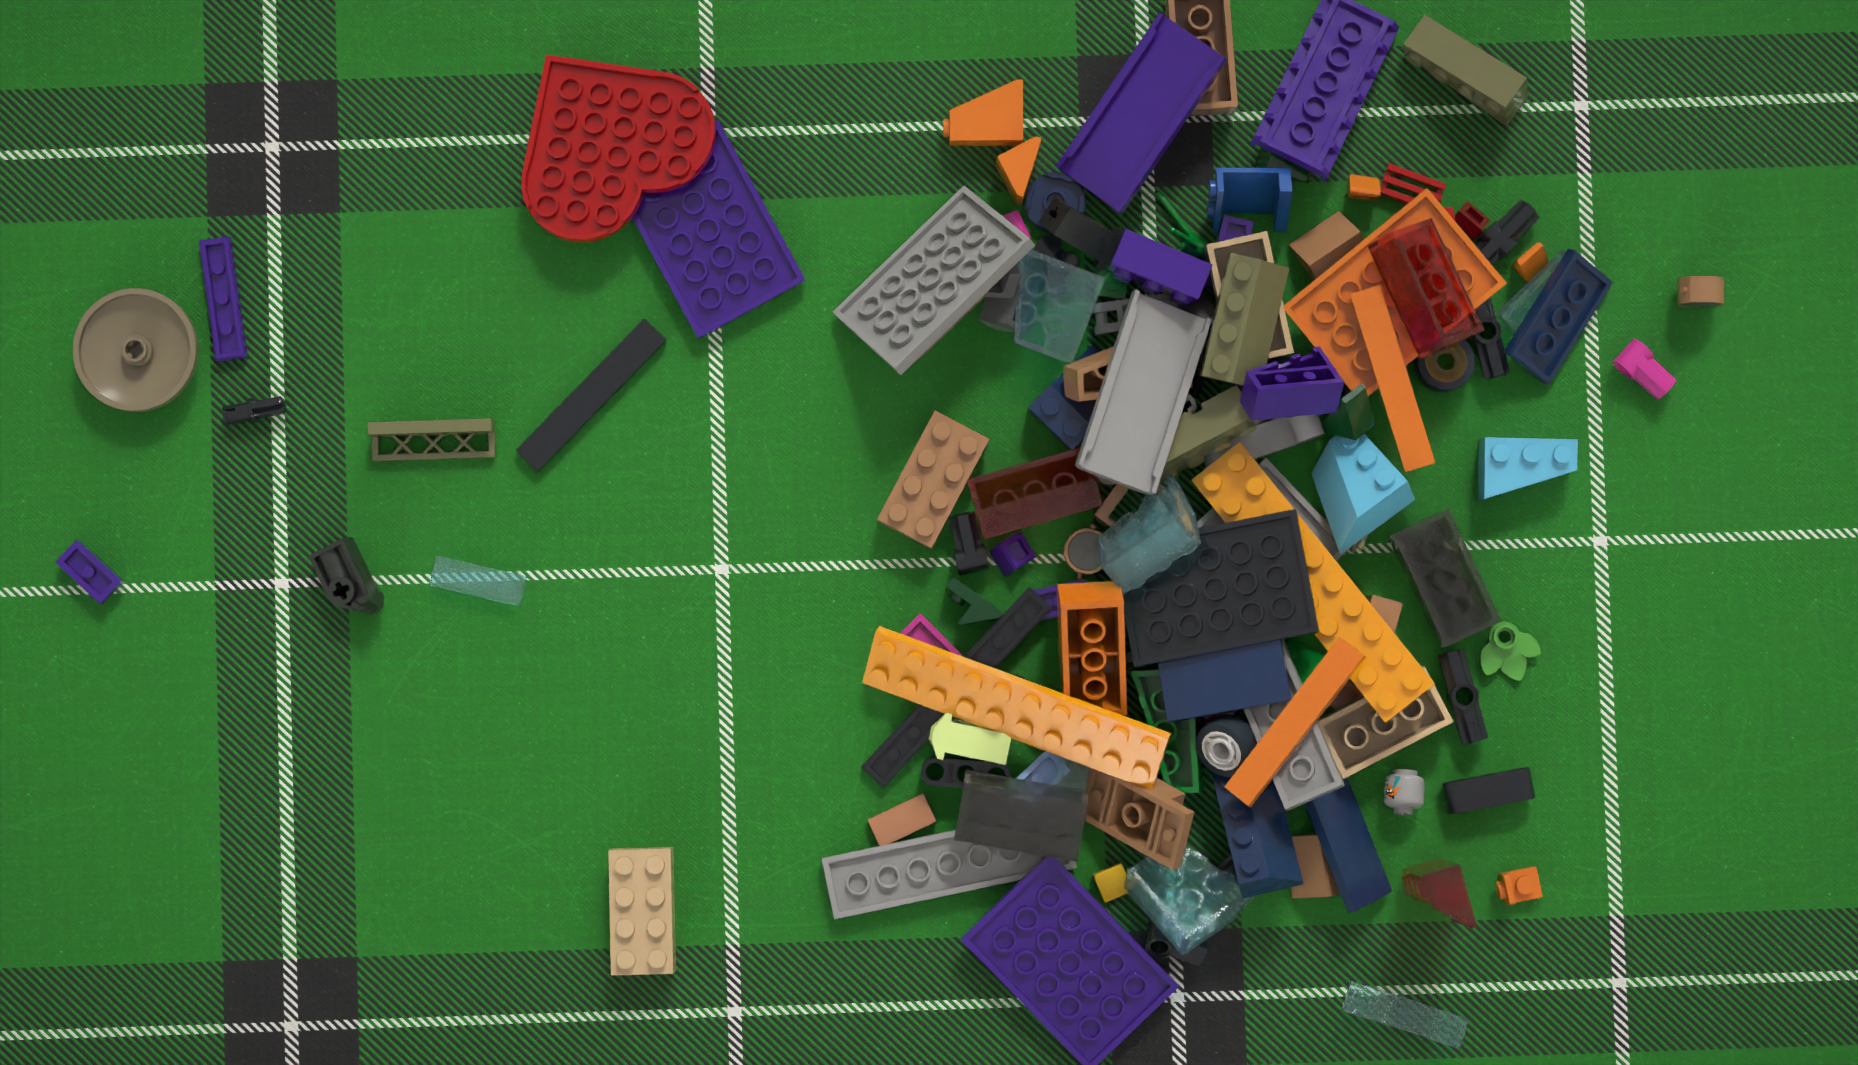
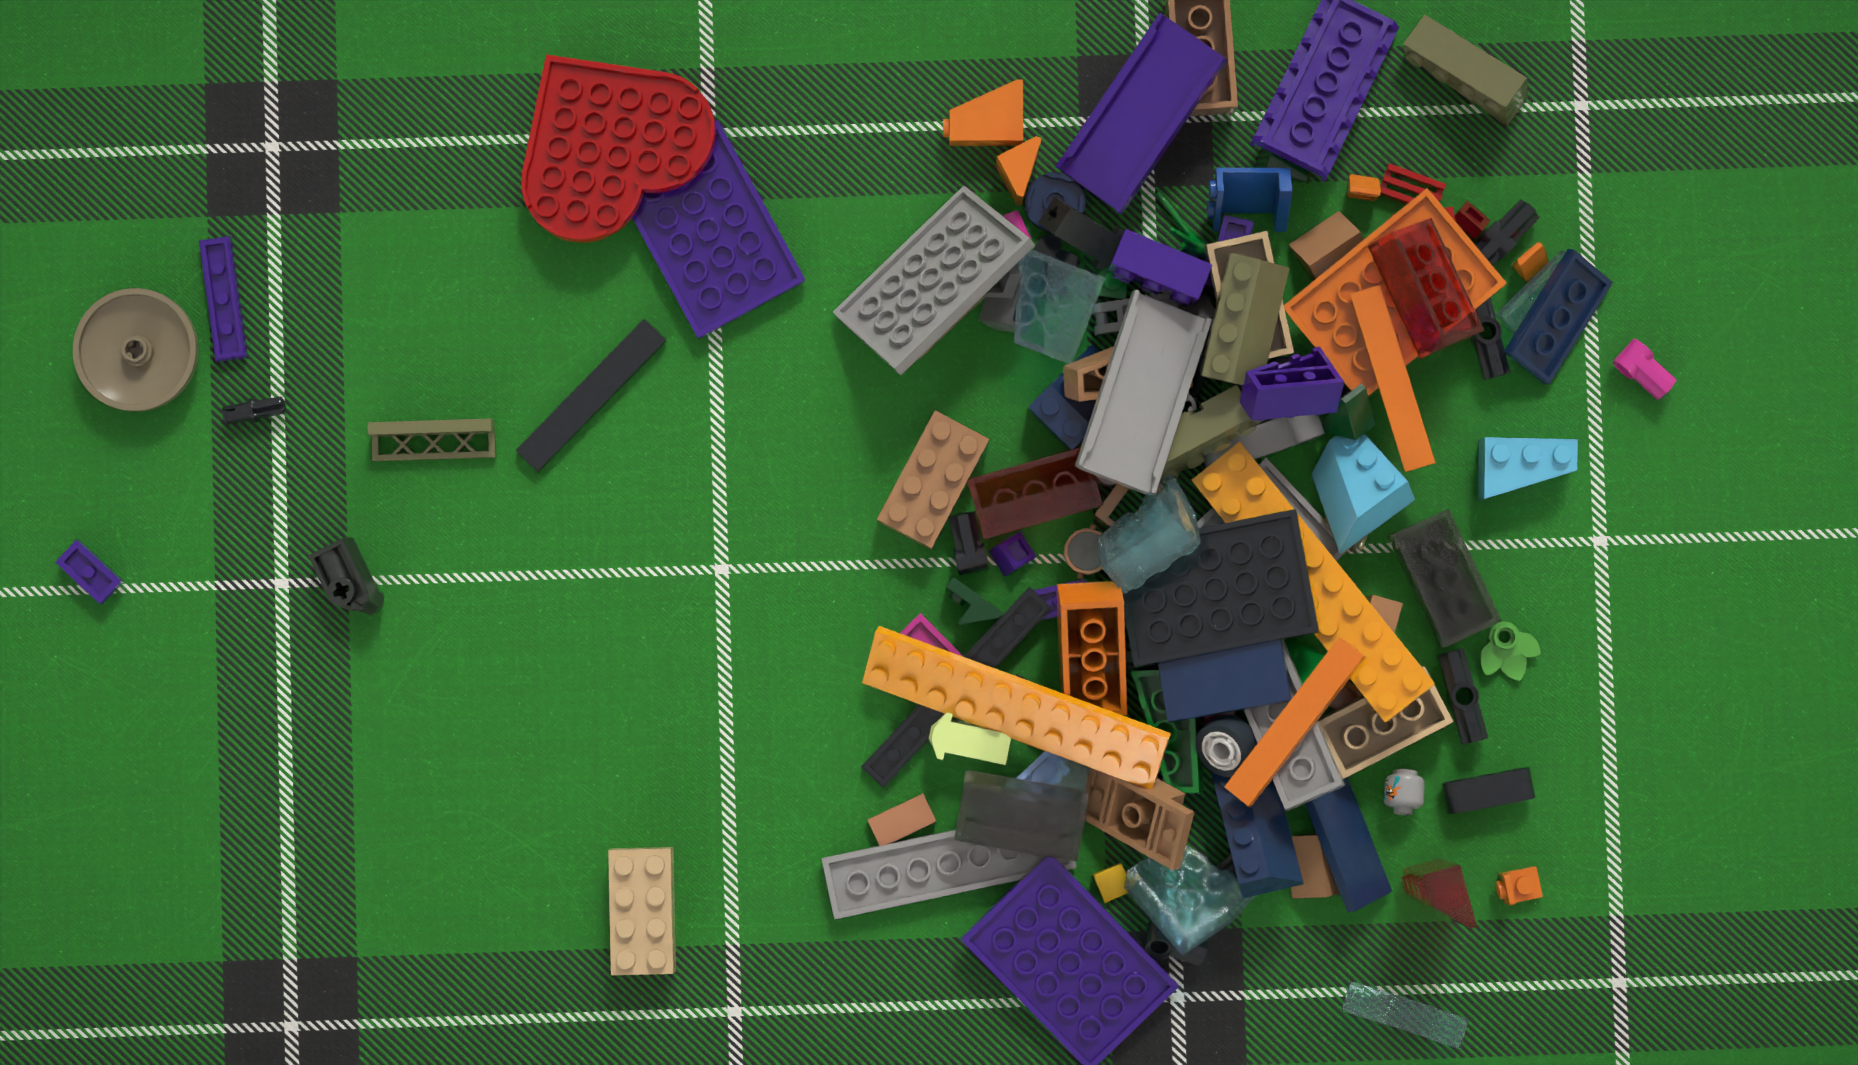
clear light blue plate [429,555,527,607] -> none
black beam [921,756,1011,790] -> none
wheel [1414,333,1475,392] -> none
medium nougat piece [1677,276,1724,308] -> none

